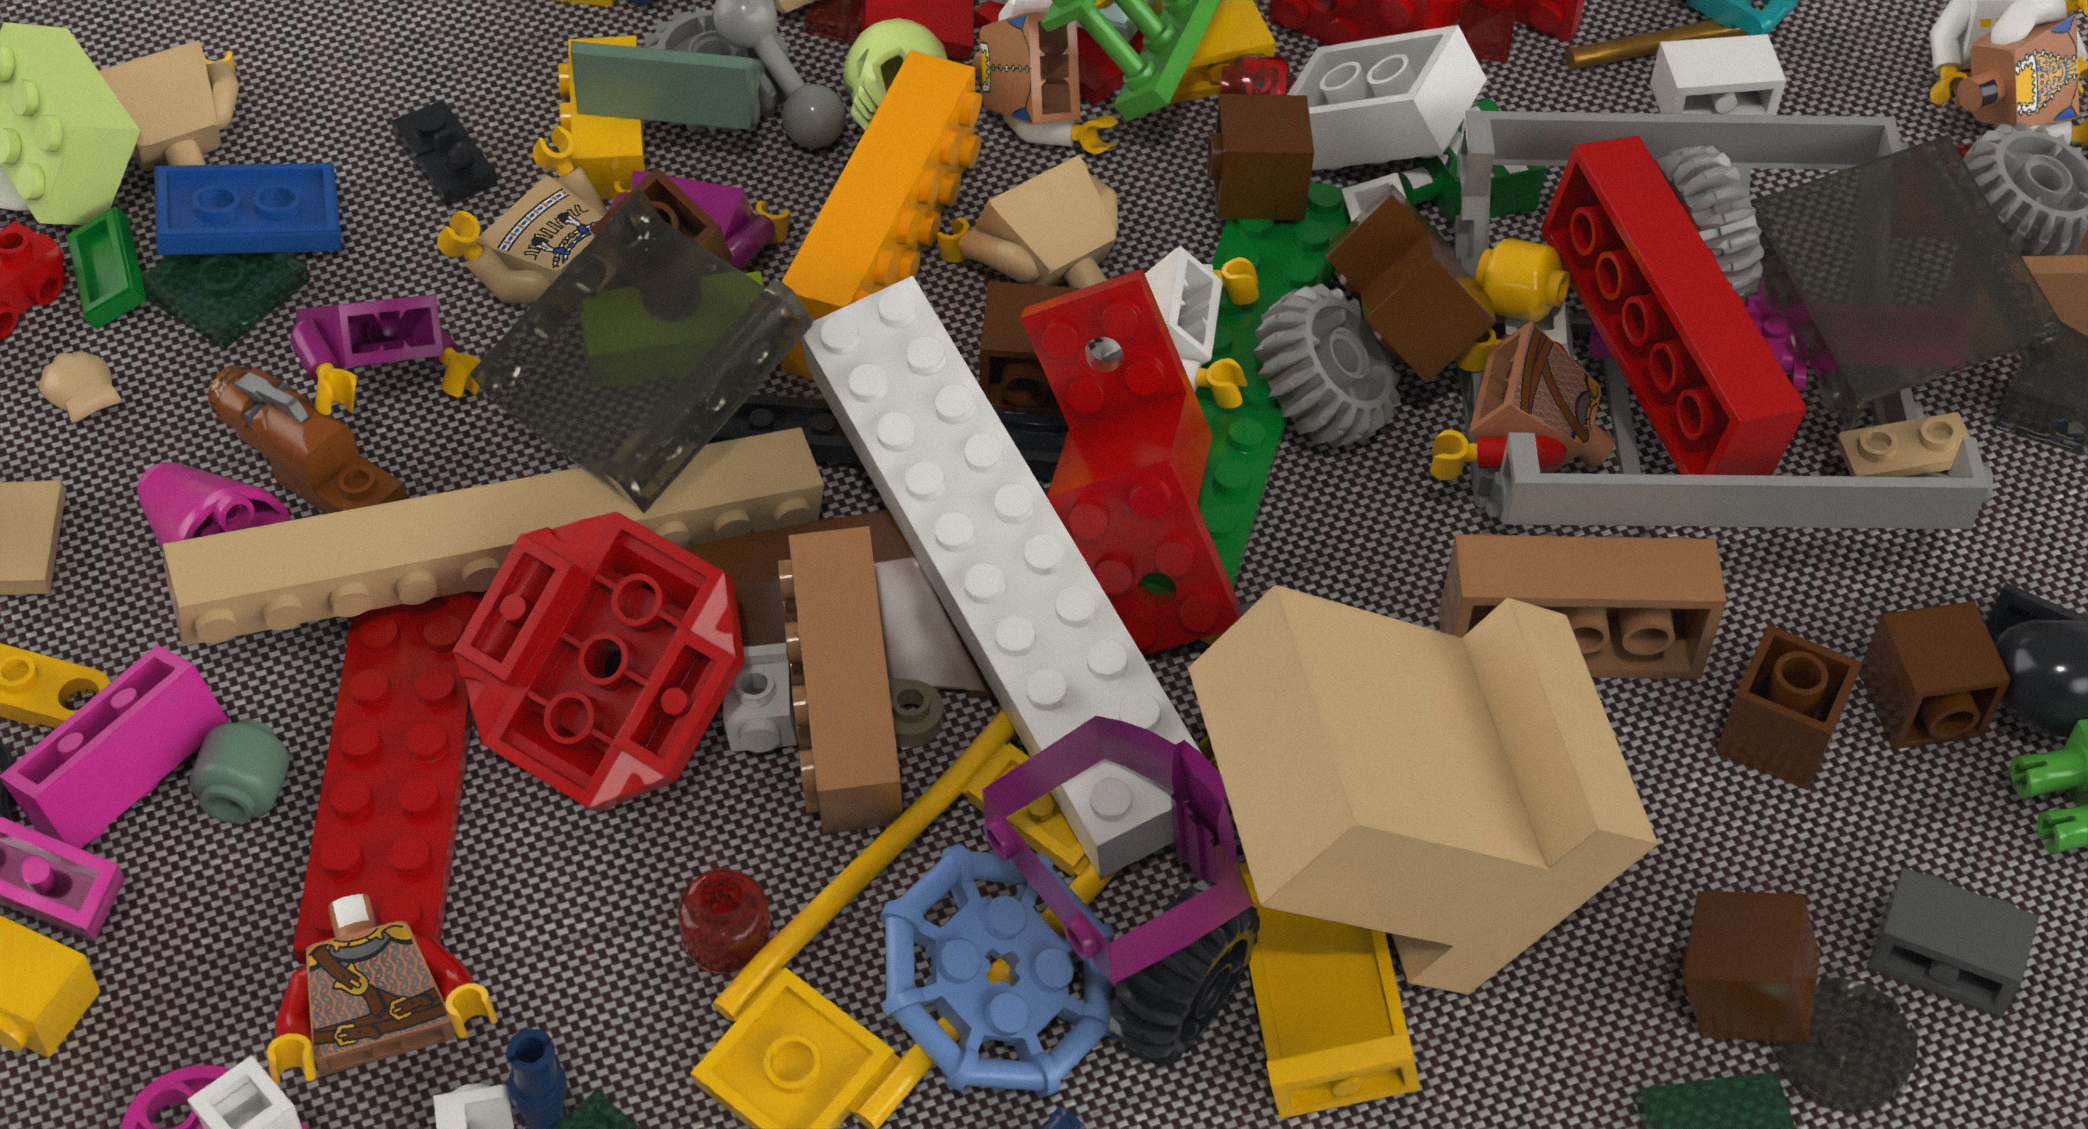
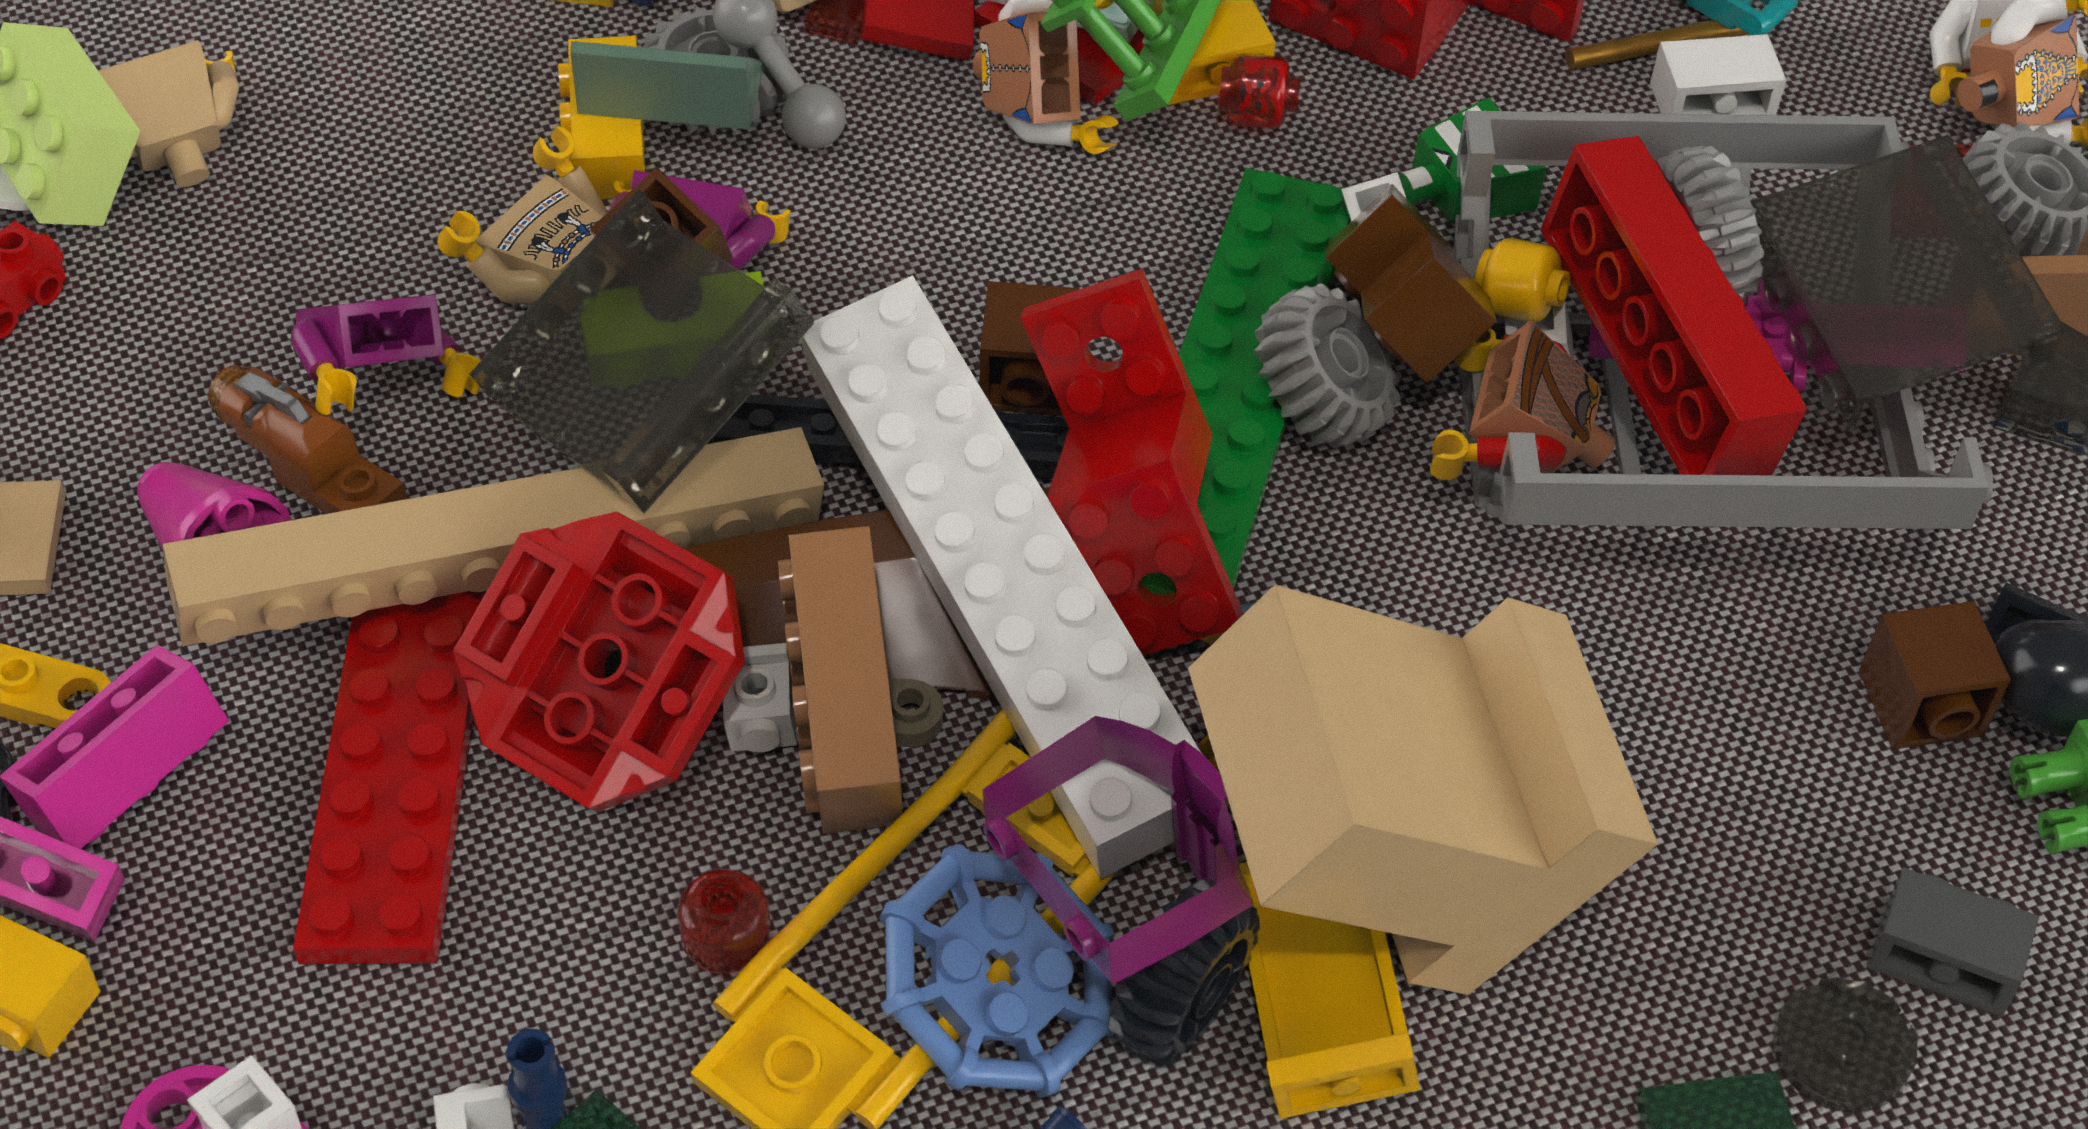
tan animal [38,351,122,423] -> none
green tile [67,206,147,330] -> none
clear green tile [142,252,310,350] -> none
blue tile [154,163,341,255] -> none
sand green head [190,719,290,824] -> none
torso [267,894,498,1085] -> none
black plate [391,100,498,206] -> none
light orange brick [777,50,982,381] -> none
yellowish green helmet [843,18,948,130] -> none
tan torso [936,155,1118,289] -> none
white torso [1090,246,1259,409] -> none
reddish brown head [1207,94,1314,220] -> none
white brick [1287,25,1487,171] -> none
medium nougat brick [1438,533,1727,679] -> none
clear red tile [1458,4,1516,63] -> none
reddish brown head [1683,891,1820,1043] -> none
reddish brown head [1715,624,1863,791] -> none
tan bracket [1837,412,1970,477] -> none

